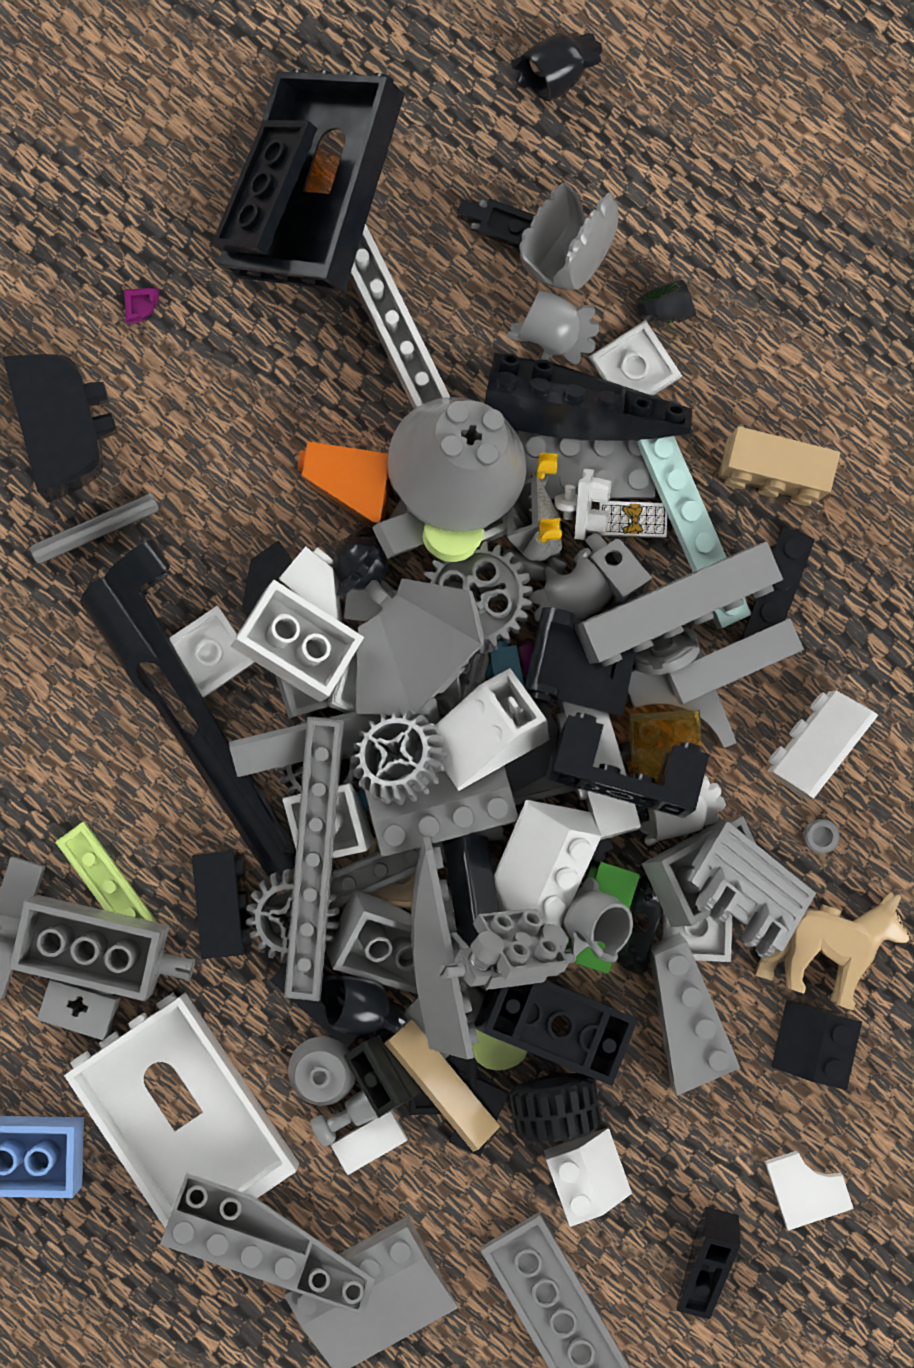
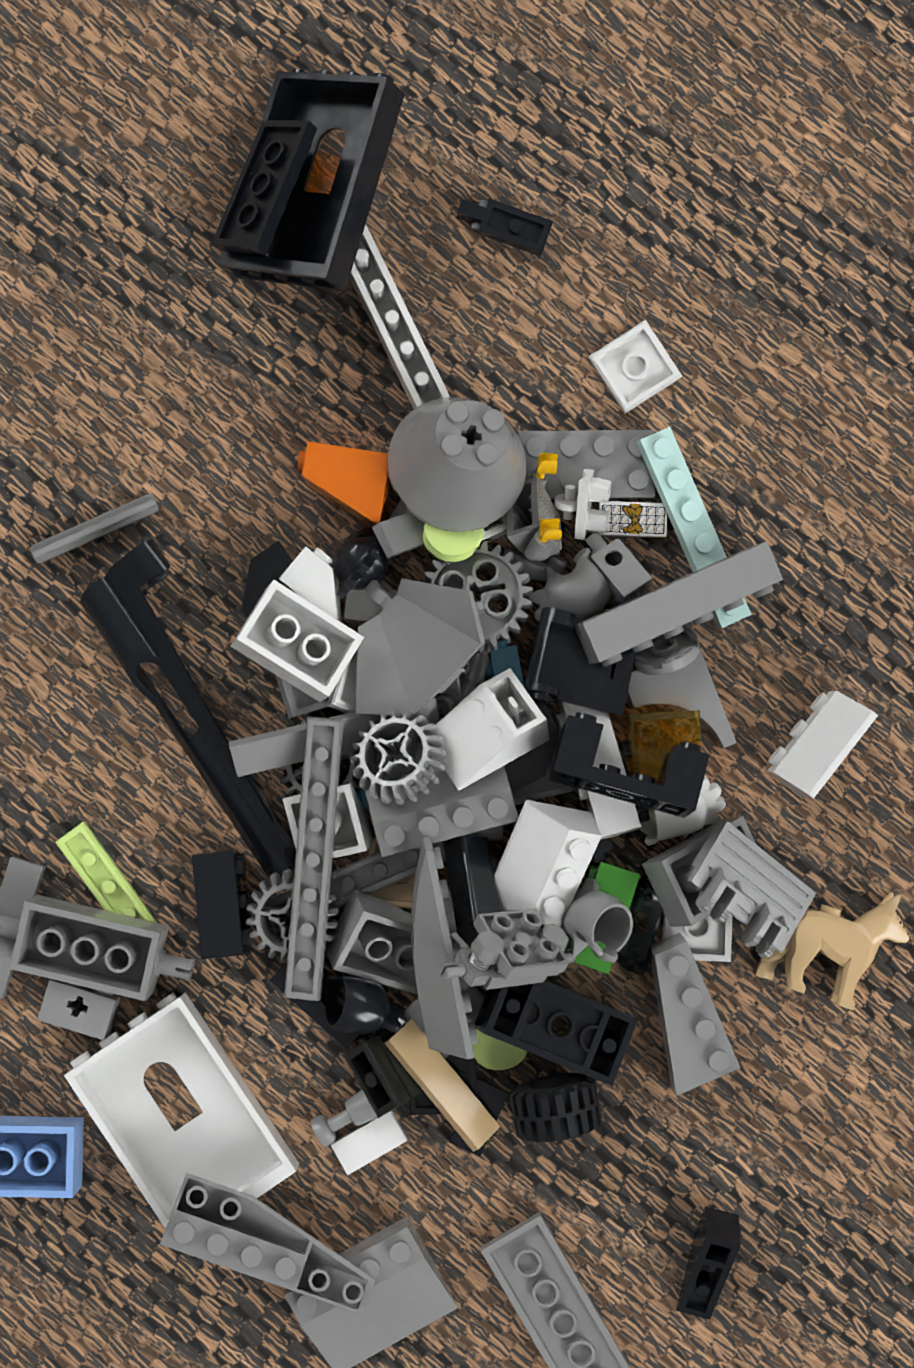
black hips [3,354,117,503] -> none
magenta tile [124,288,160,325] -> none
white tile [169,605,256,698] -> none
light grey cone [288,1036,356,1106] -> none
black wedge [484,353,692,441] -> none
light grey piece [507,290,600,364] -> none
black piece [511,32,603,101] -> none
magenta tile [516,638,533,675] -> none
light grey animal [519,183,619,290] -> none
white slope [544,1127,632,1227] -> none
black rock [635,280,696,324] -> none
light grey tile [666,618,804,705] -> none
tan brick [718,426,841,506] -> none
black plate [740,527,815,640] -> none
white tile [764,1151,854,1231] -> none
black slope [771,1000,862,1090] -> none
light grey tile [803,819,839,854] -> none

